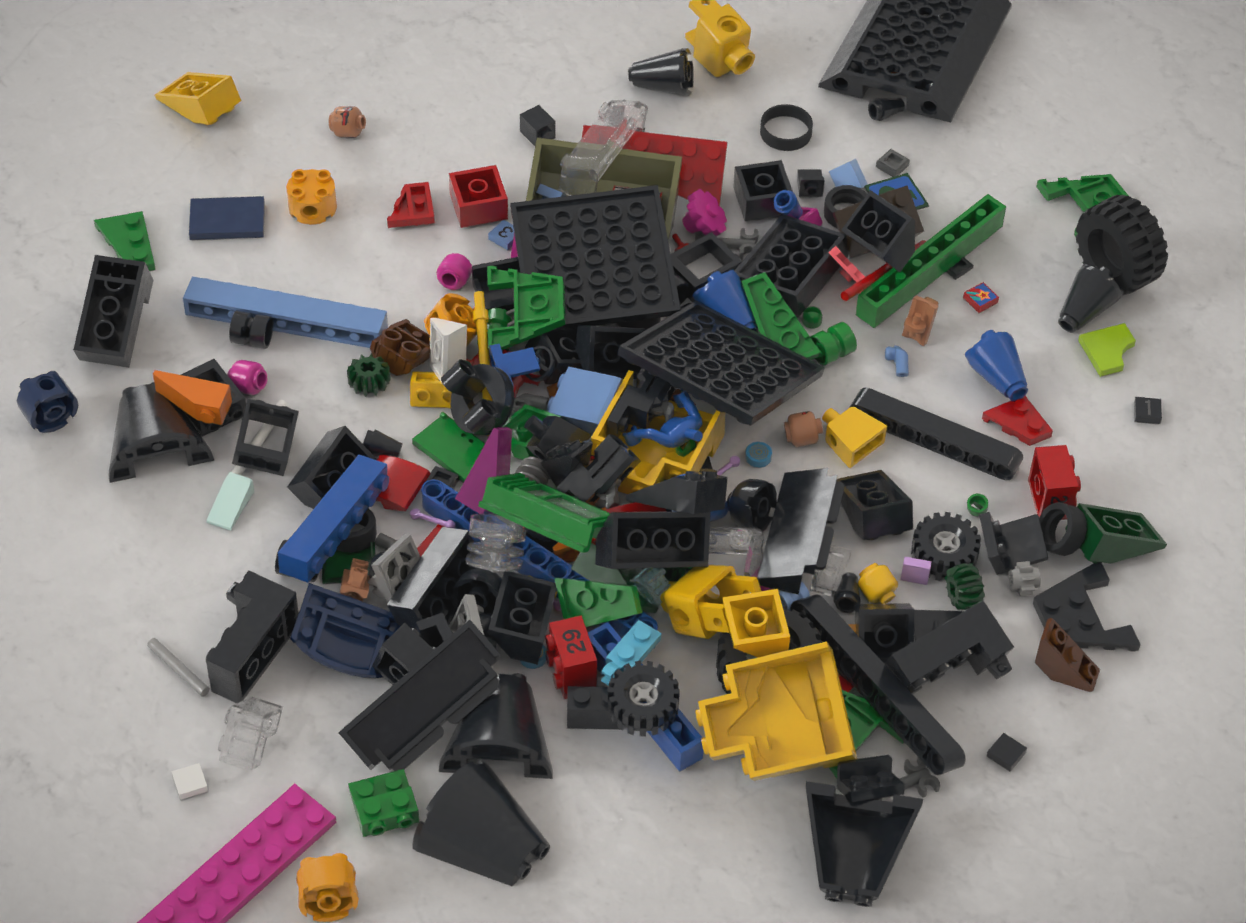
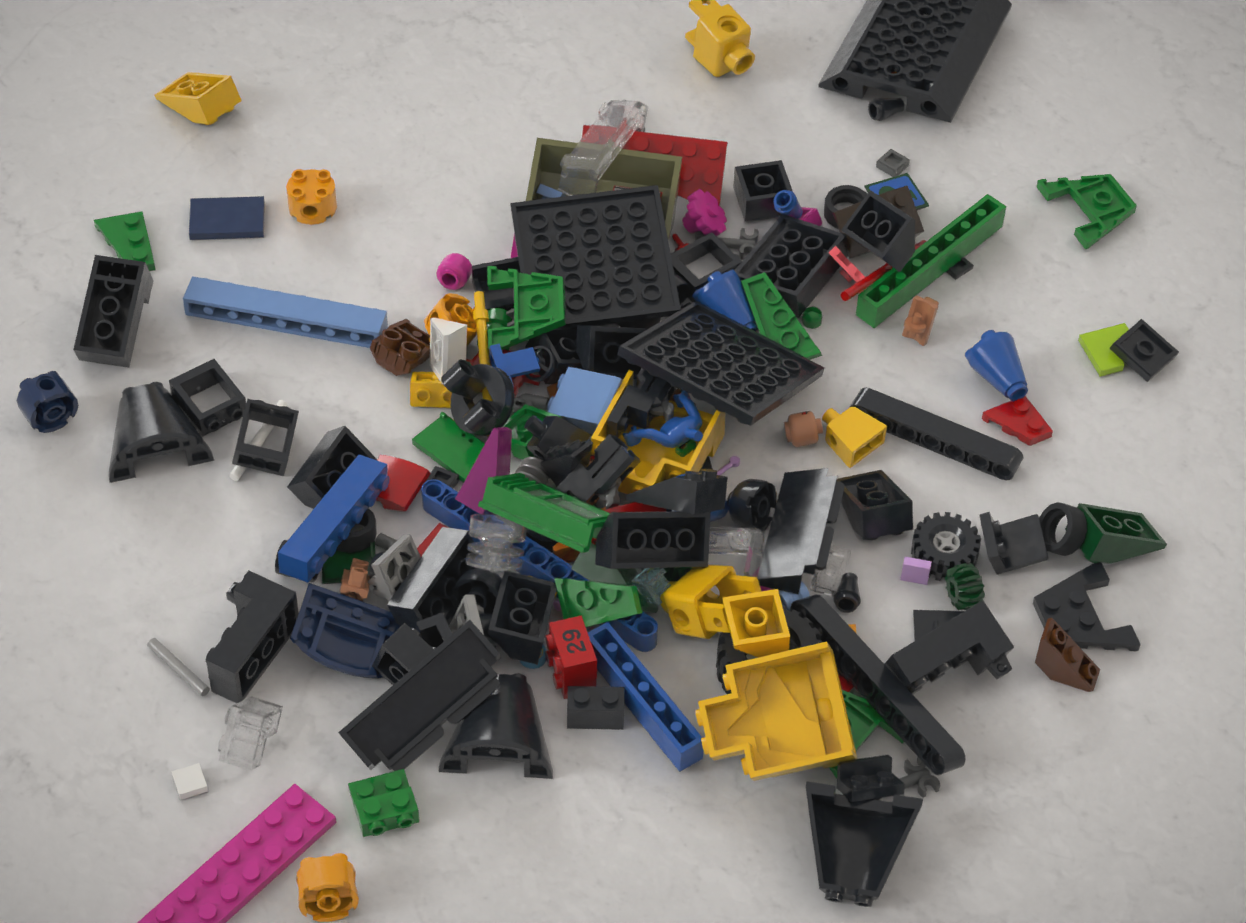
orange slope [153,370,232,425] -> none
light aqua slope [206,472,254,531] -> none
dark pink head [227,360,268,395] -> none
black wheel [229,310,274,349] -> none
nougat head [329,106,366,137] -> none
dark green gear [347,353,391,397] -> none
black cone [363,429,403,458] -> none
red wing [387,182,435,228] -> none
lavender hinge [410,508,455,528] -> none
black cone [412,760,550,886] -> none
red brick [449,165,508,228] -> none
medium blue tile [488,220,514,250] -> none
black brick [520,105,556,146] -> none
medium azure plate [601,620,662,686] -> none
black wheel [607,661,680,737] -> none
black cone [628,48,694,95] -> none
dark azure tile [745,442,772,468] -> none
black tyre [760,104,813,151] -> none
black bracket [797,169,825,197] -> none
green wheel [810,322,857,366] -> none
light blue panel [829,159,868,188] -> none
black slope [855,603,914,664] -> none
yellow head [858,563,898,604] -> none
medium blue arm [885,345,909,377] -> none
tile [963,282,999,313] -> none
green hinge [967,493,988,517] -> none
black tile [987,733,1027,771] -> none
light grey gear [1009,561,1041,596] -> none
red brick [1028,445,1081,520] -> none
black cone [1058,264,1124,333] -> none
black tyre [1076,195,1168,295] -> none
black tile [1134,397,1162,424] -> none
none -> black tile [1109,319,1179,382]

